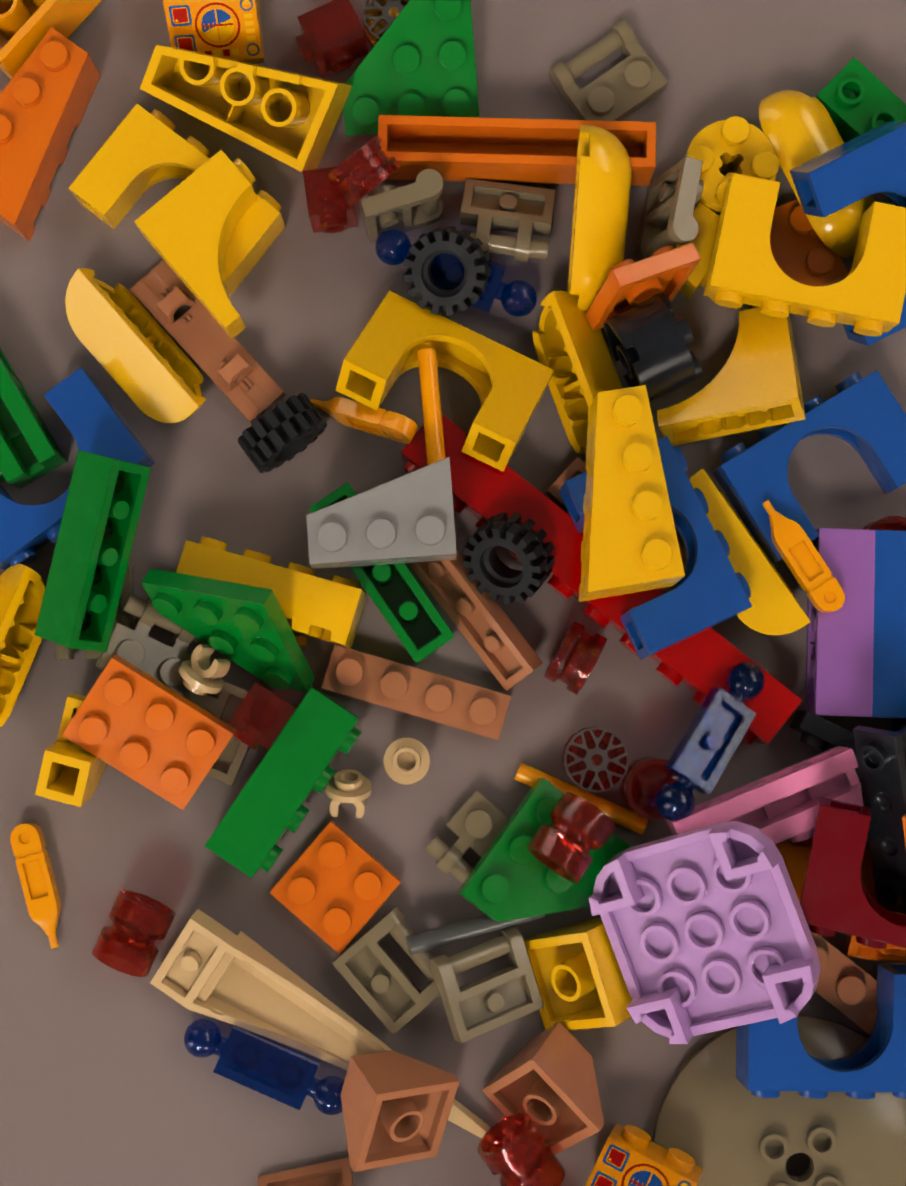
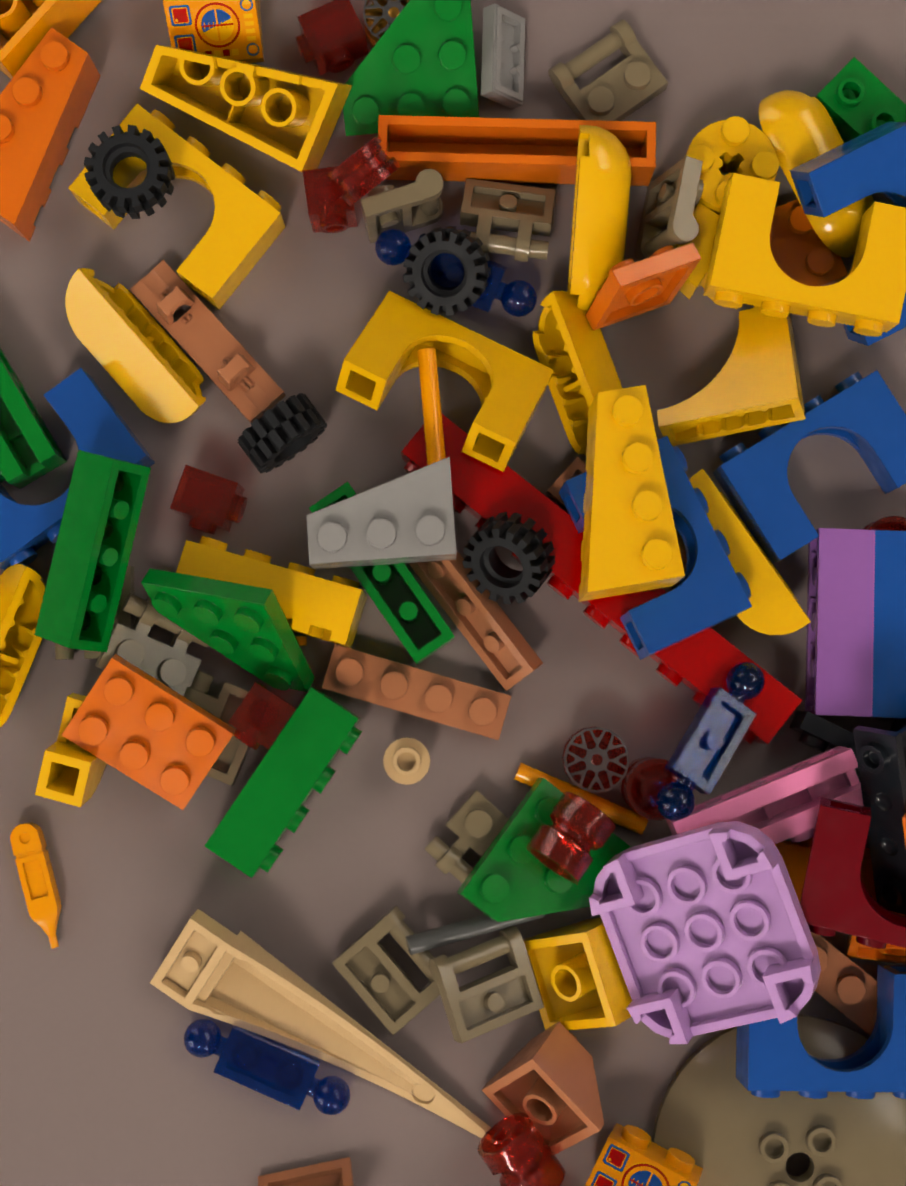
clear red wheel [92,889,176,977] -> none
yellow arch [134,150,257,339] -> none
tan plate [178,644,231,696] -> none
orange plate [269,820,401,954] -> none
light orange piece [310,397,418,444] -> none
tan plate [325,769,372,818] -> none
nougat slope [340,1050,460,1172] -> none
clear red wheel [544,620,607,695] -> none
black brick [604,293,703,401] -> none
light orange piece [762,500,845,613] -> none
none -> black tyre [84,125,175,219]
none -> clear red brick [170,465,247,535]
none -> light grey plate [481,3,525,109]

